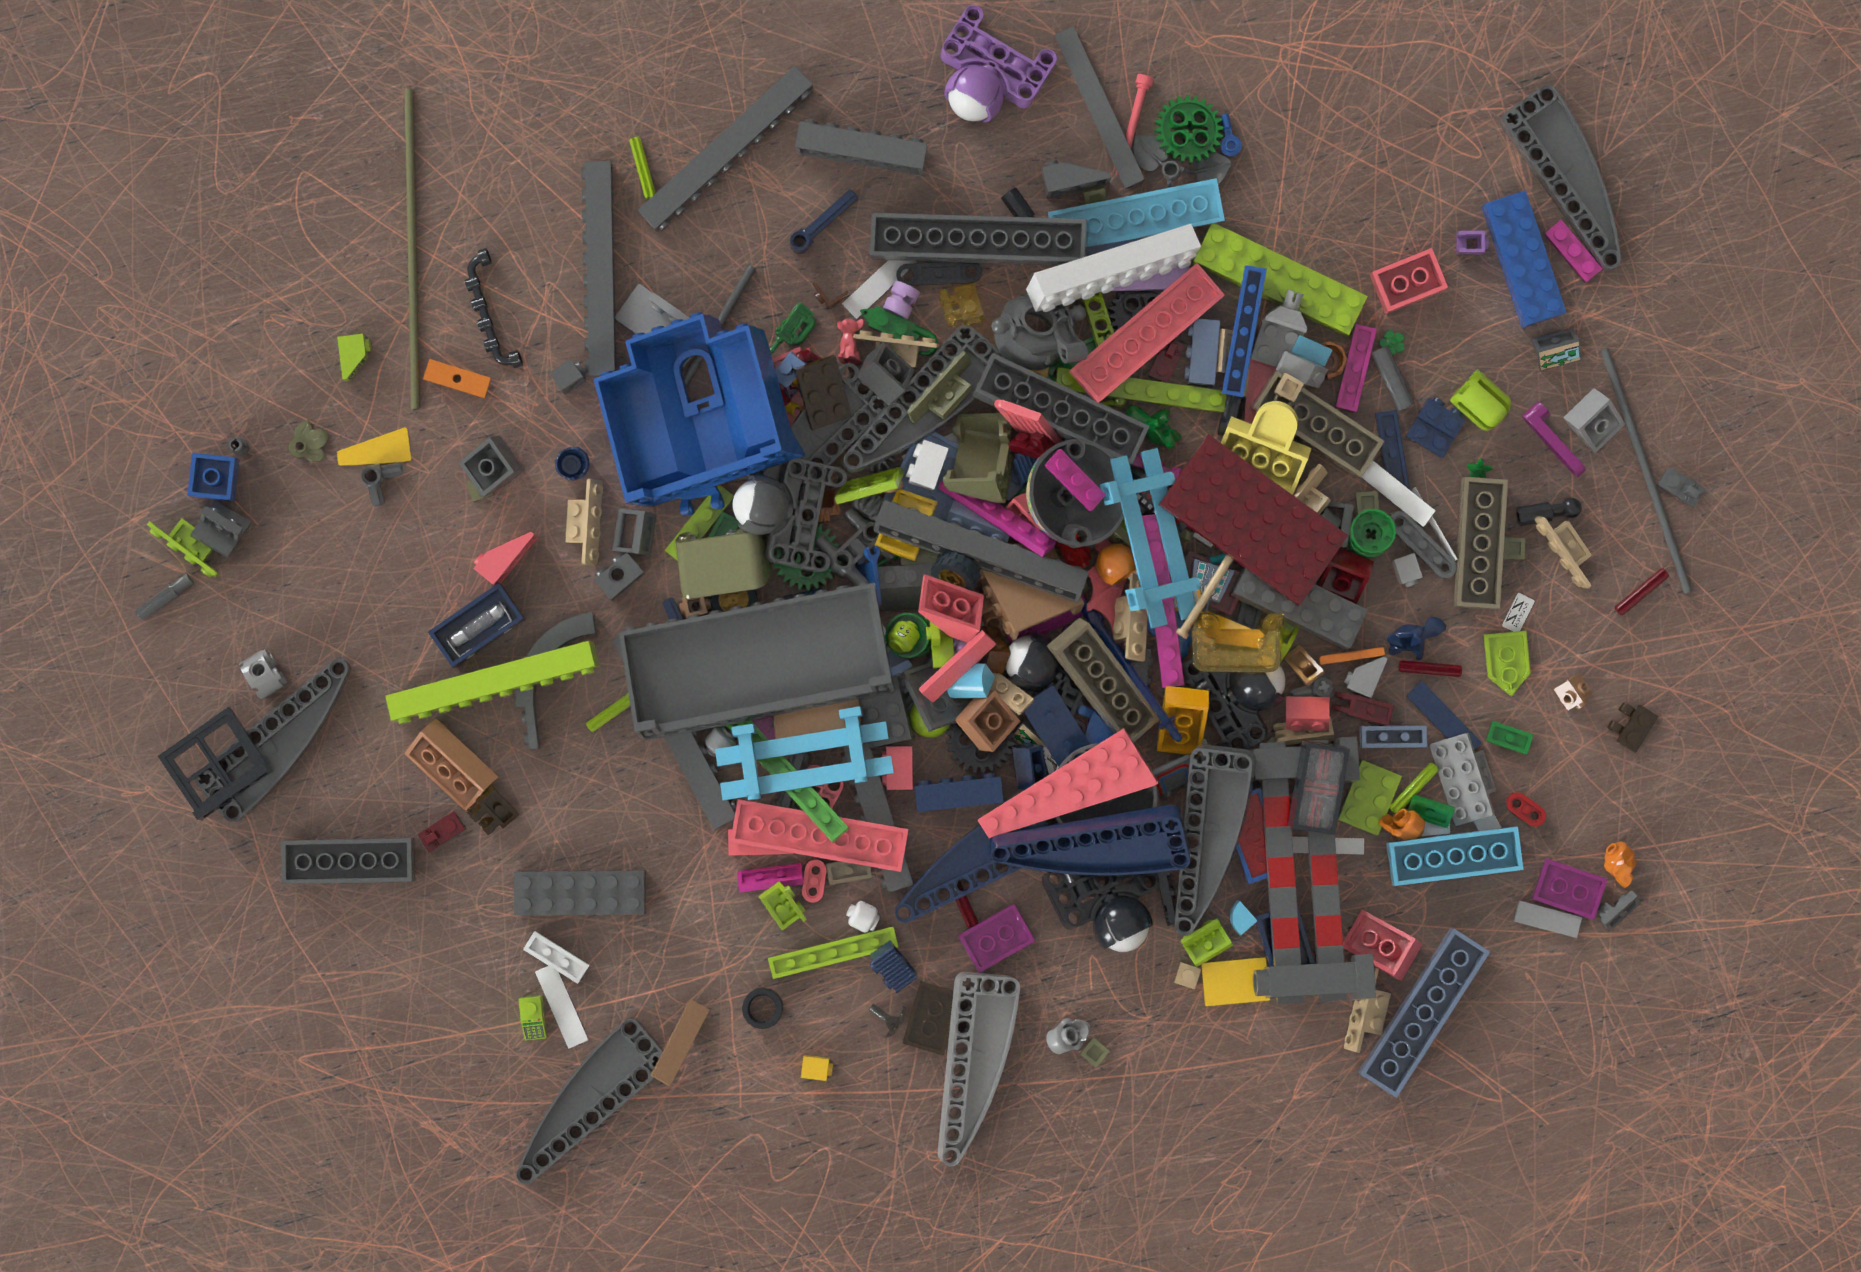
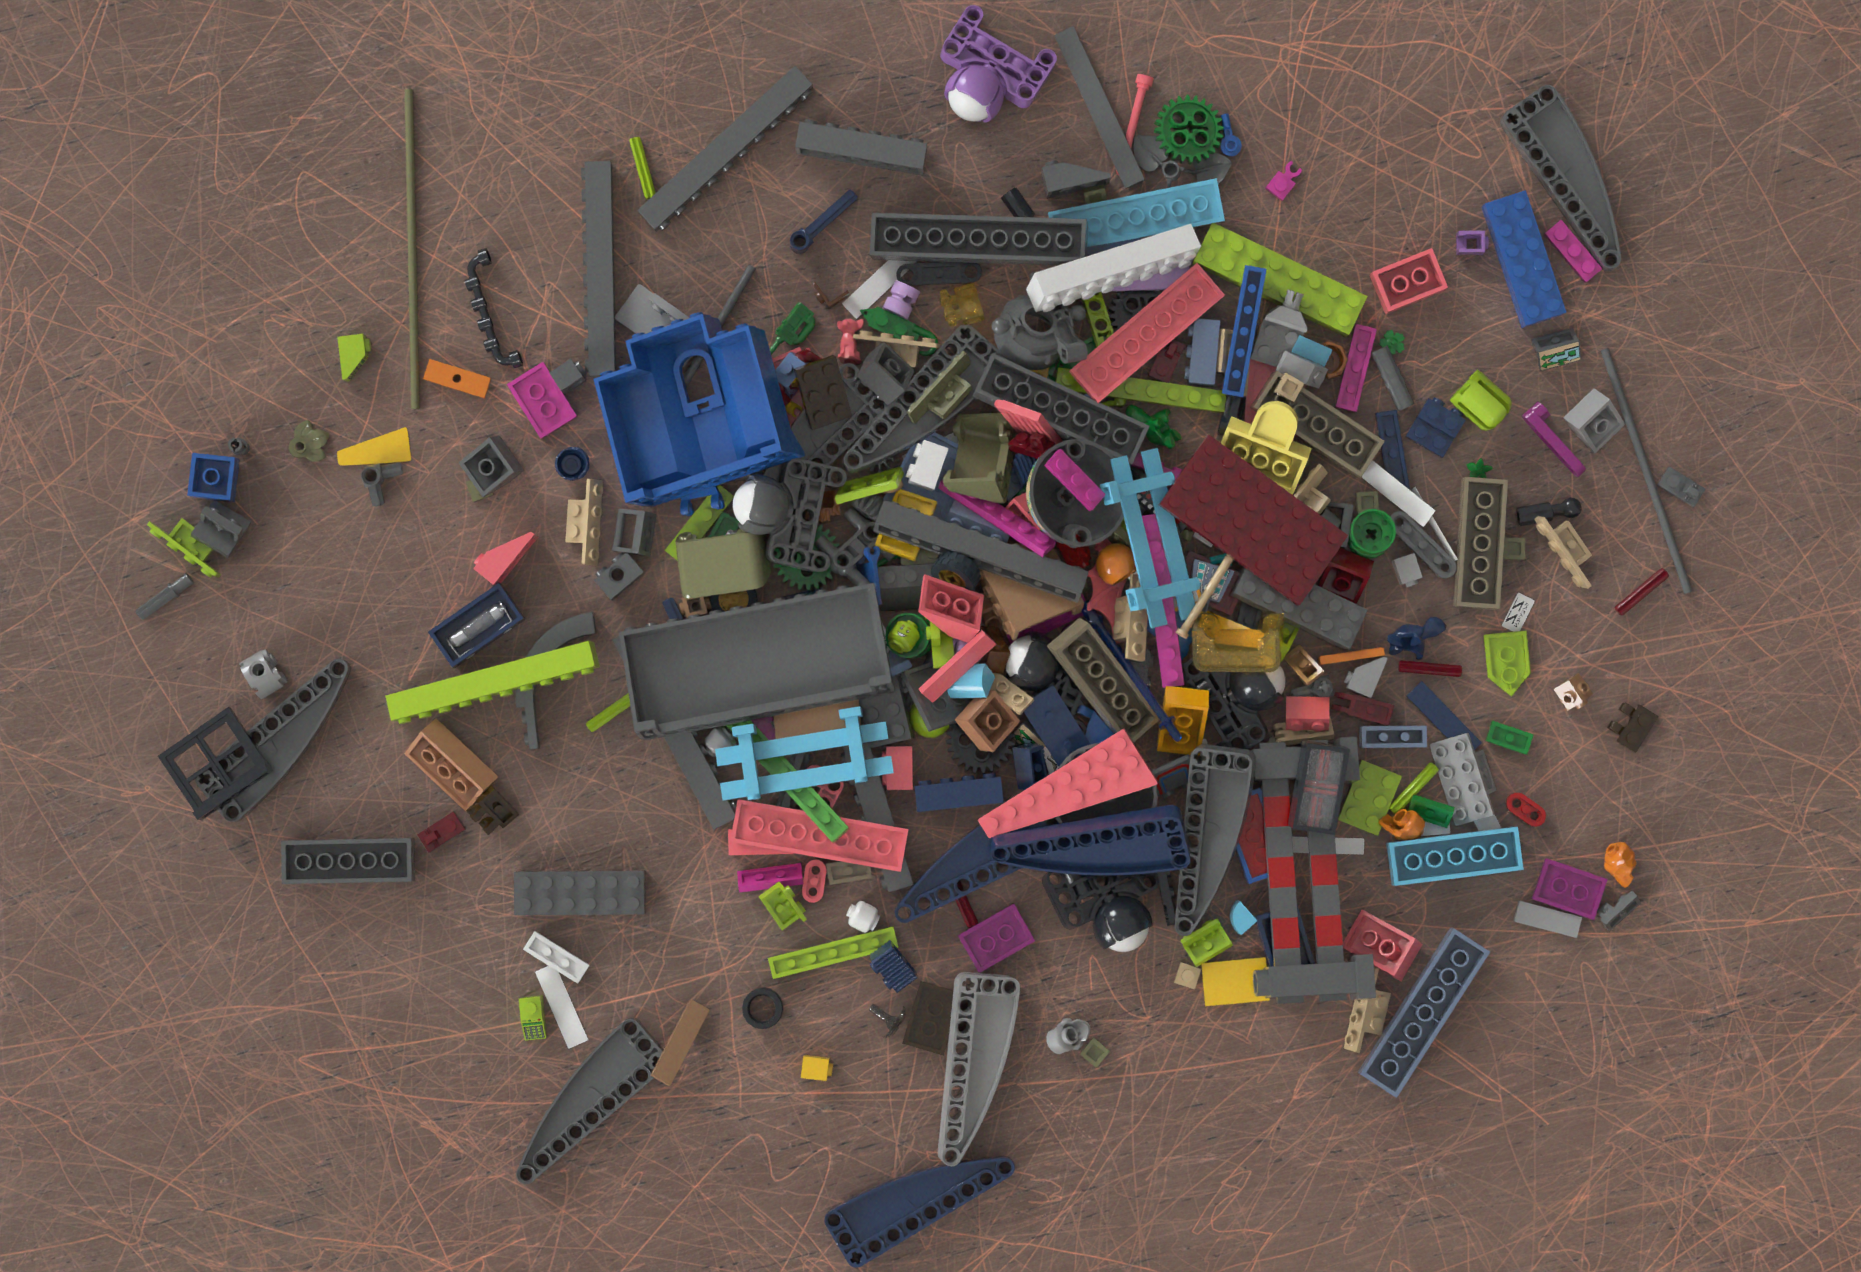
none -> dark pink plate [507,362,578,439]
none -> dark blue beam [824,1156,1015,1268]
none -> dark pink plate [1265,161,1302,201]

